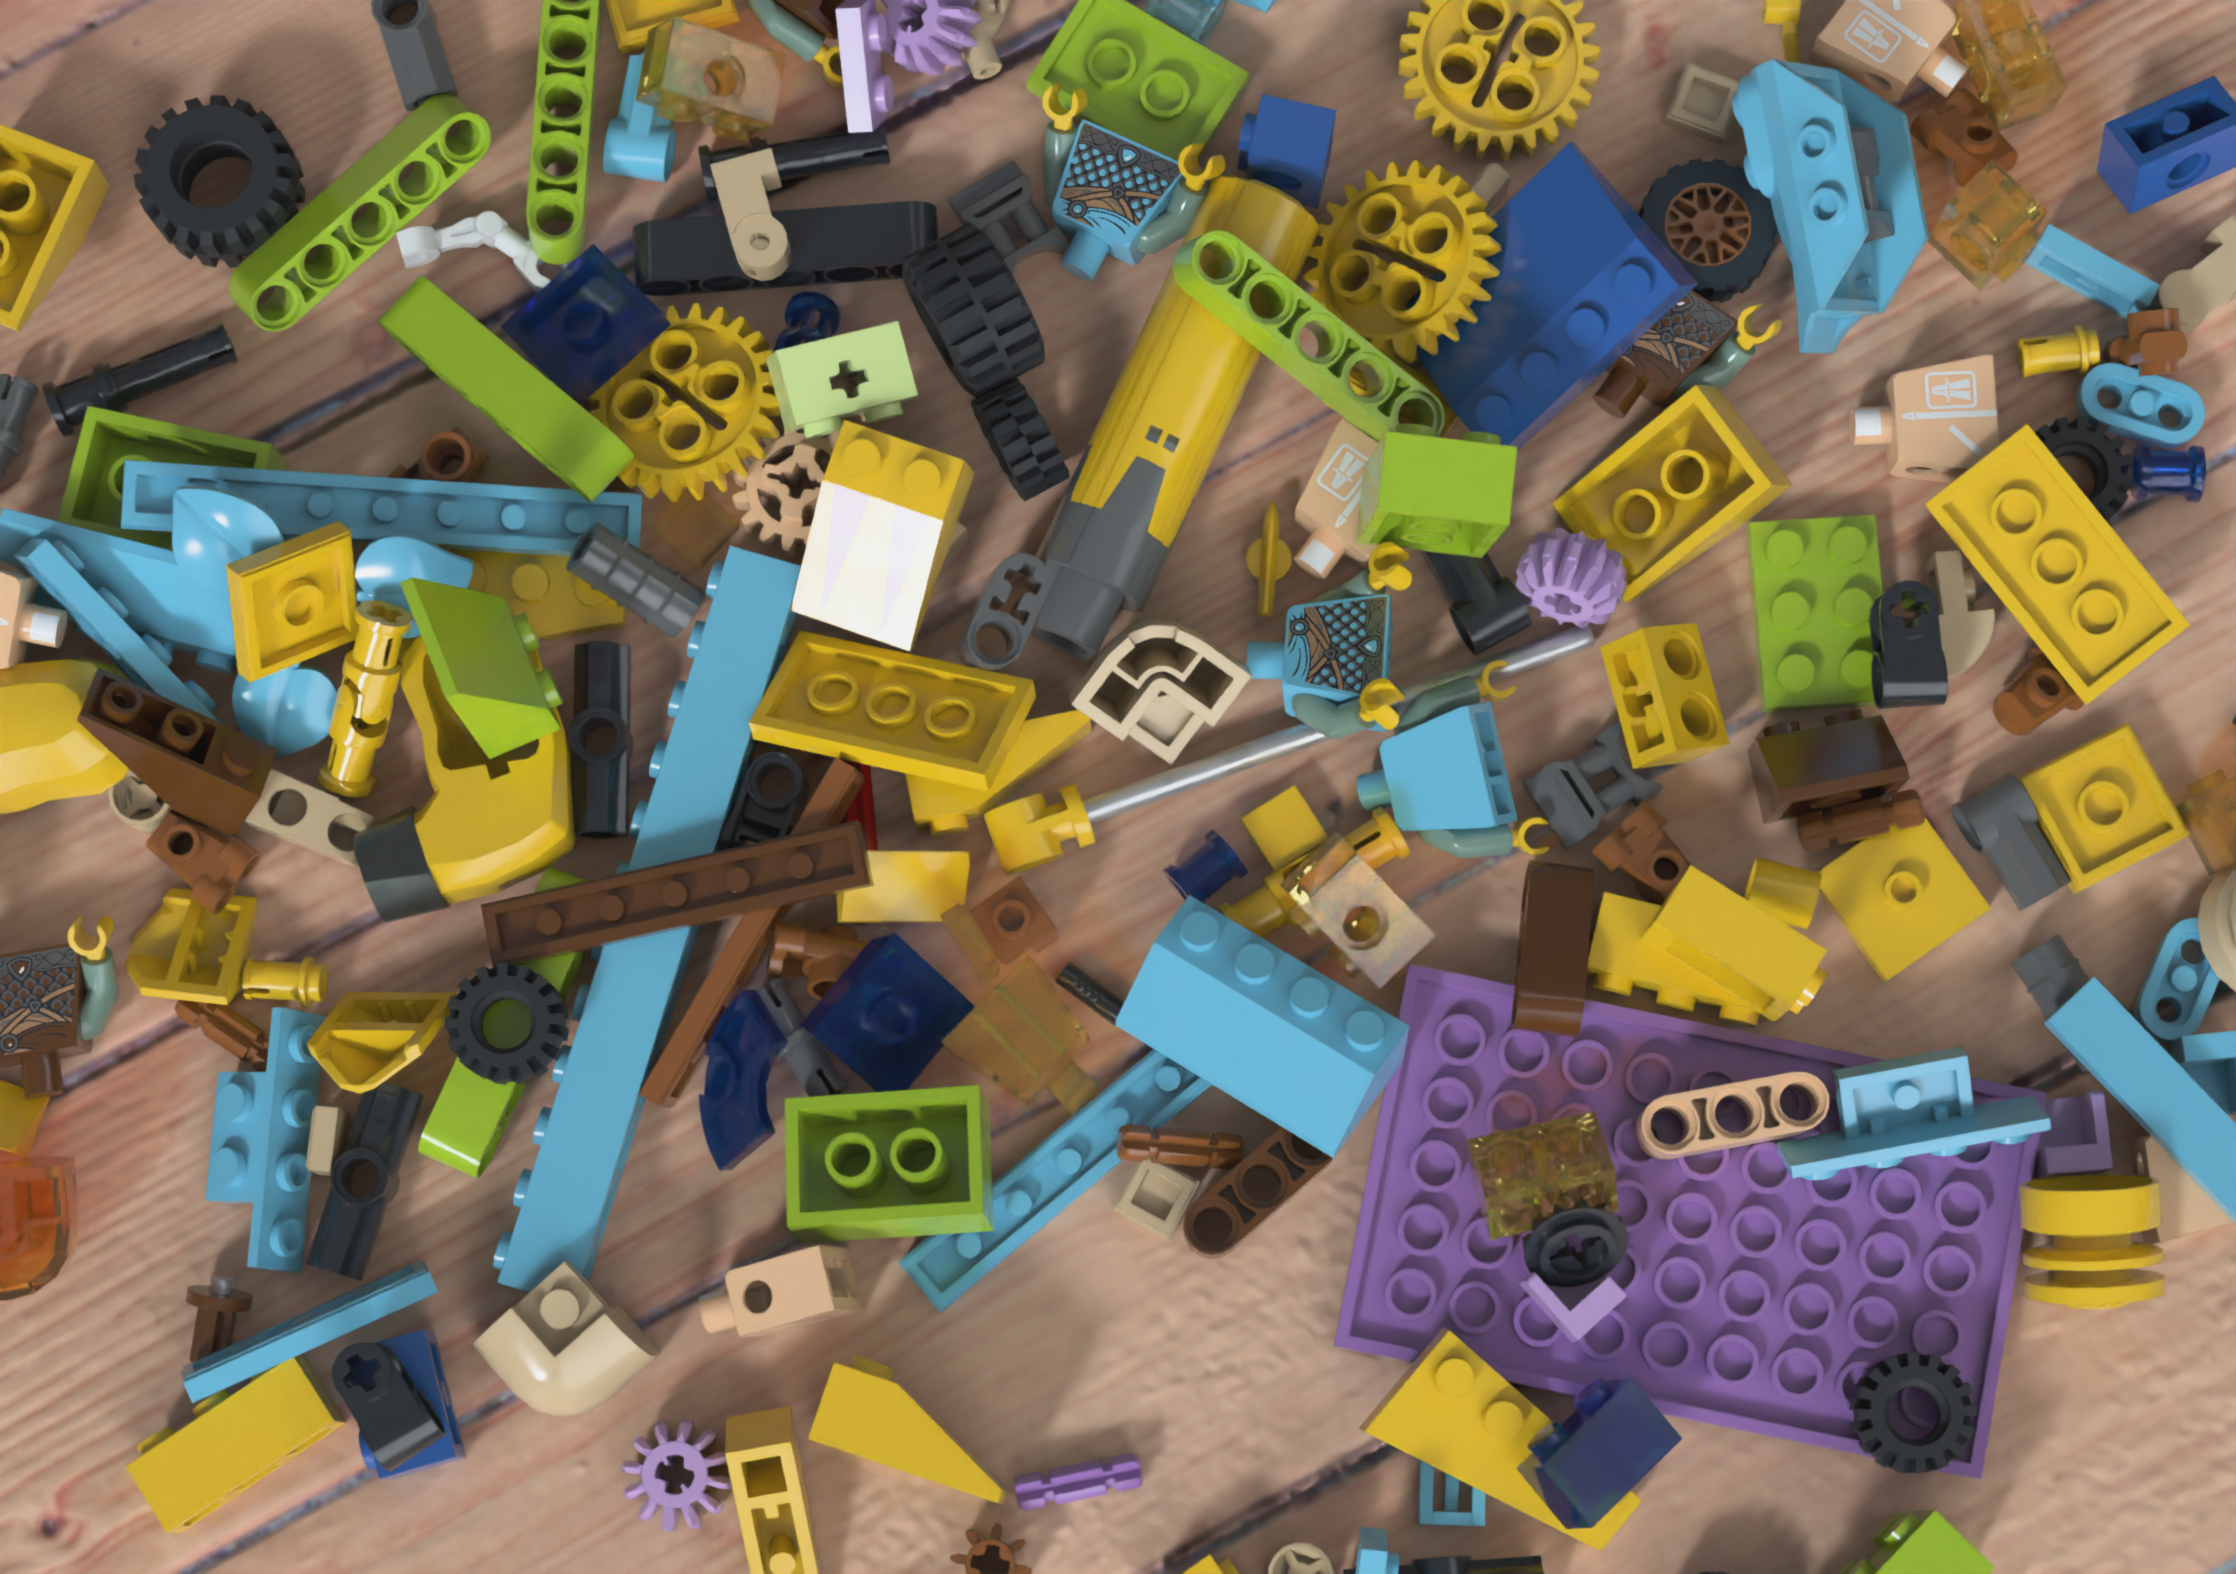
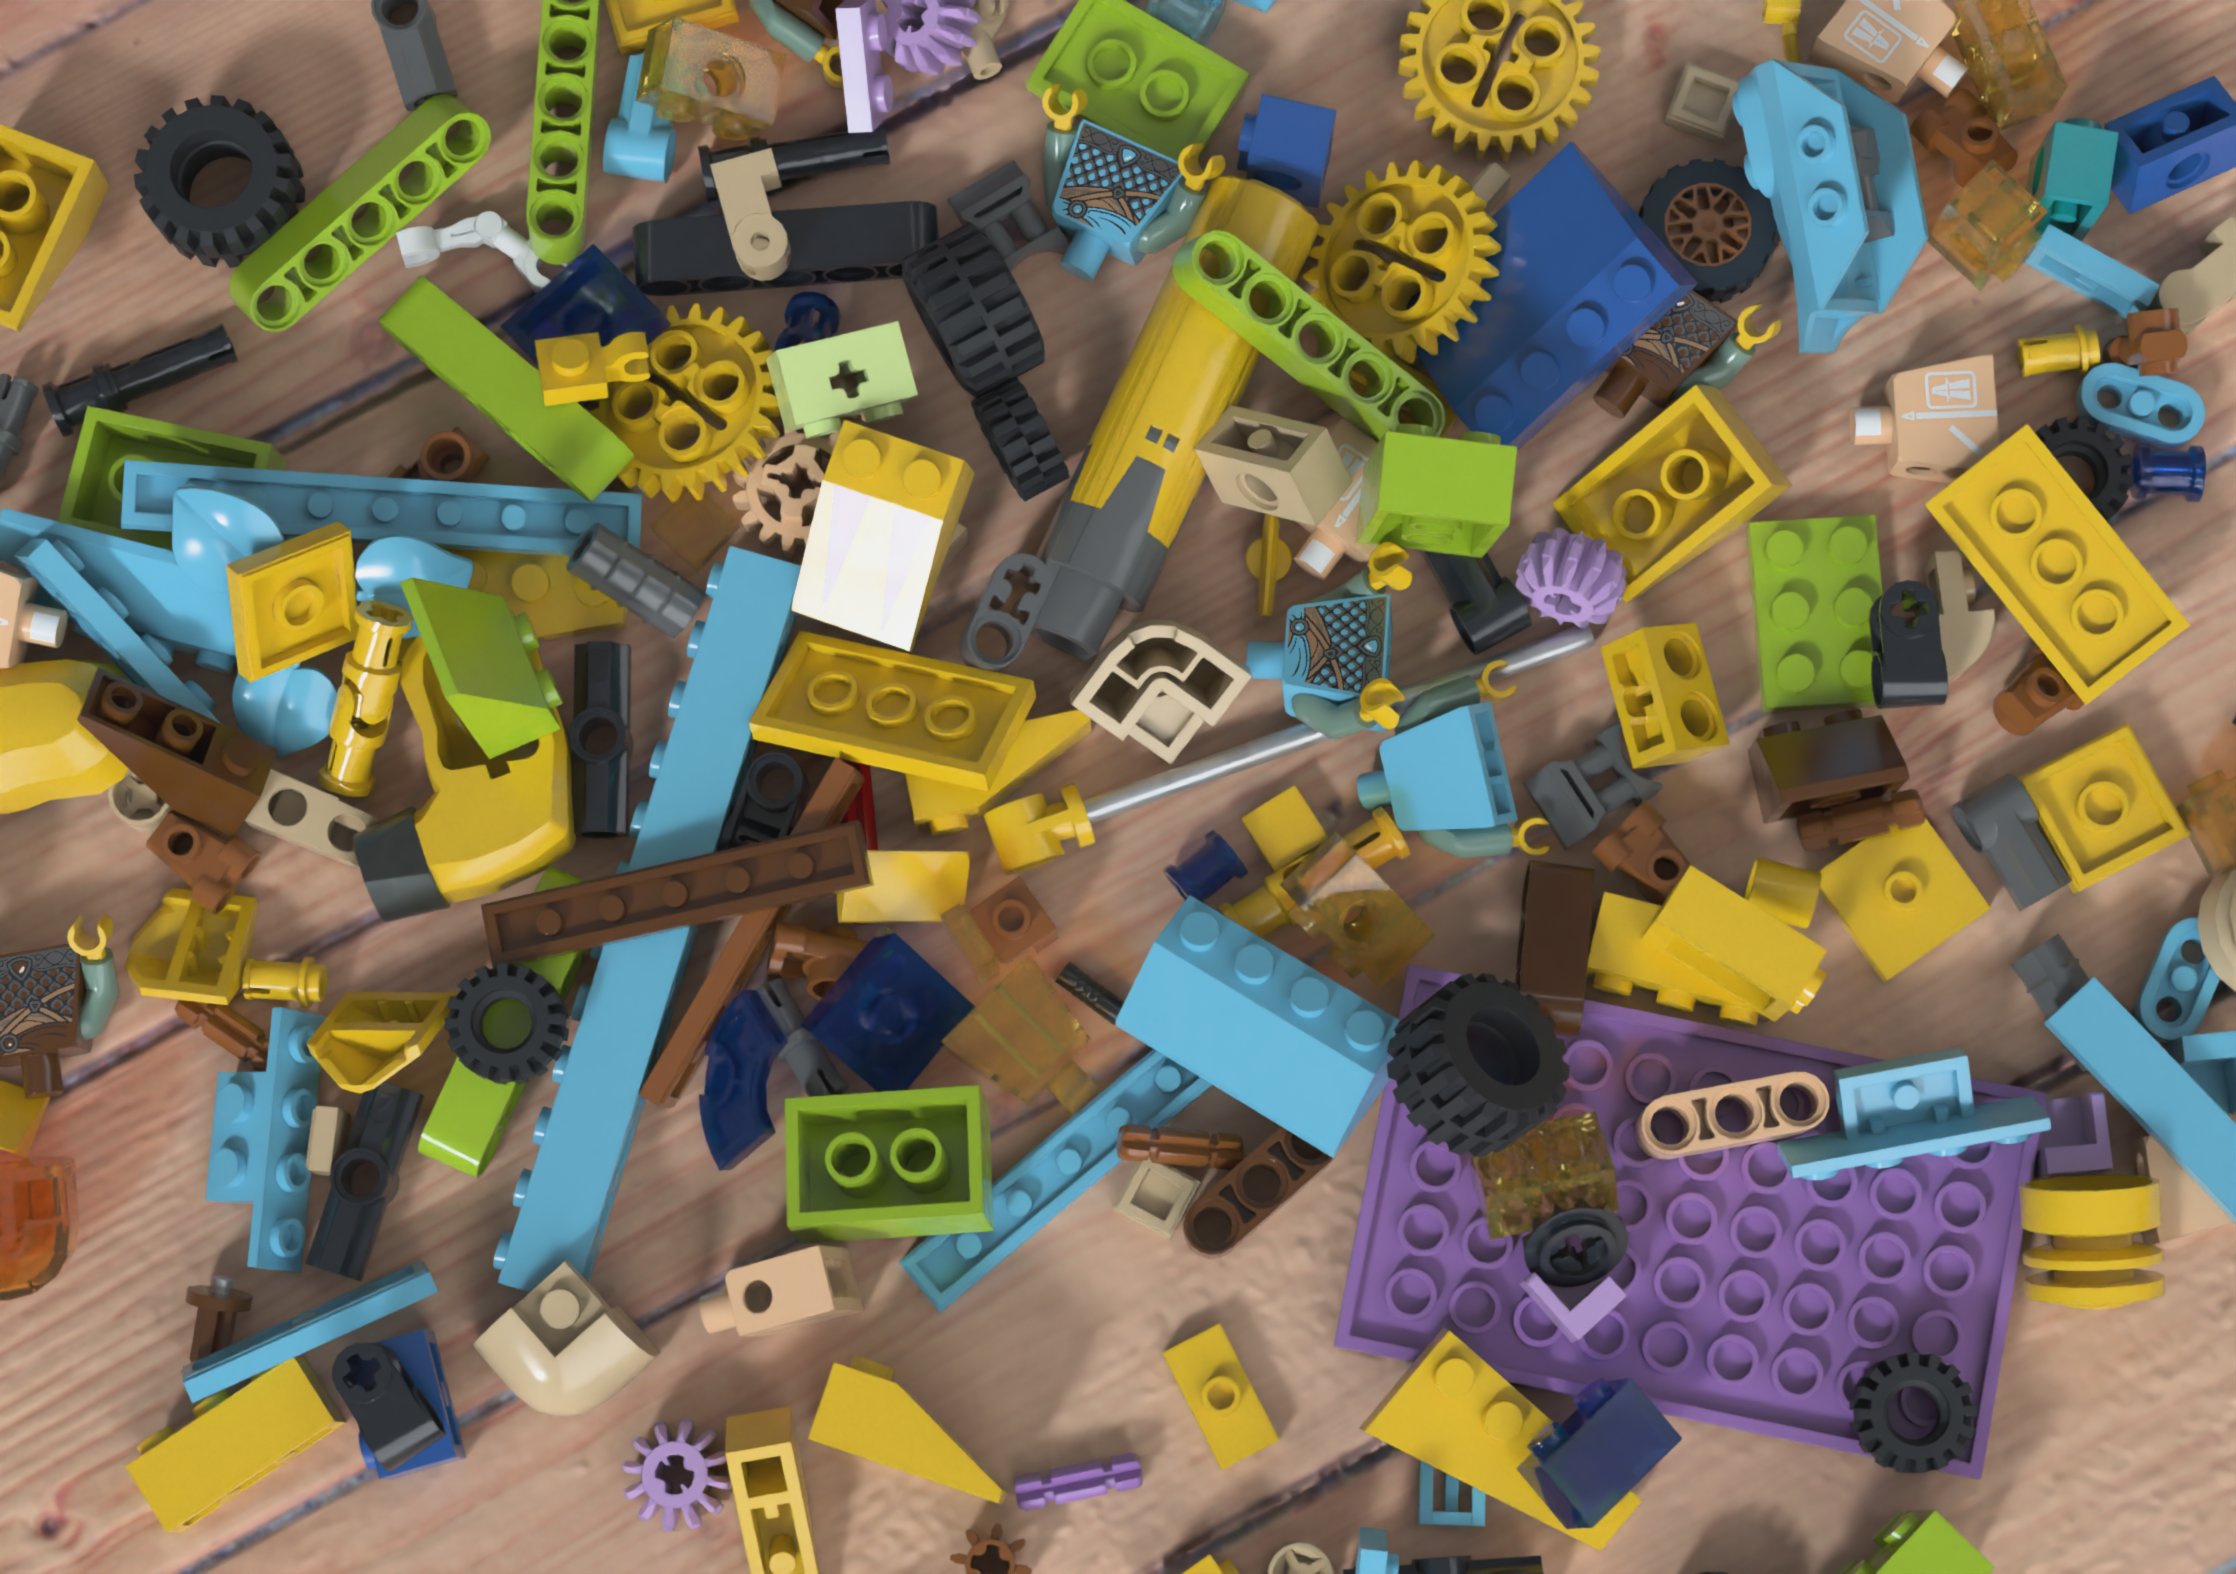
none -> yellow plate [535,332,650,406]
none -> yellow plate [1162,1323,1280,1471]
none -> tan brick [1194,405,1353,527]
none -> black tyre [1386,973,1569,1157]
none -> teal brick [2020,118,2119,241]

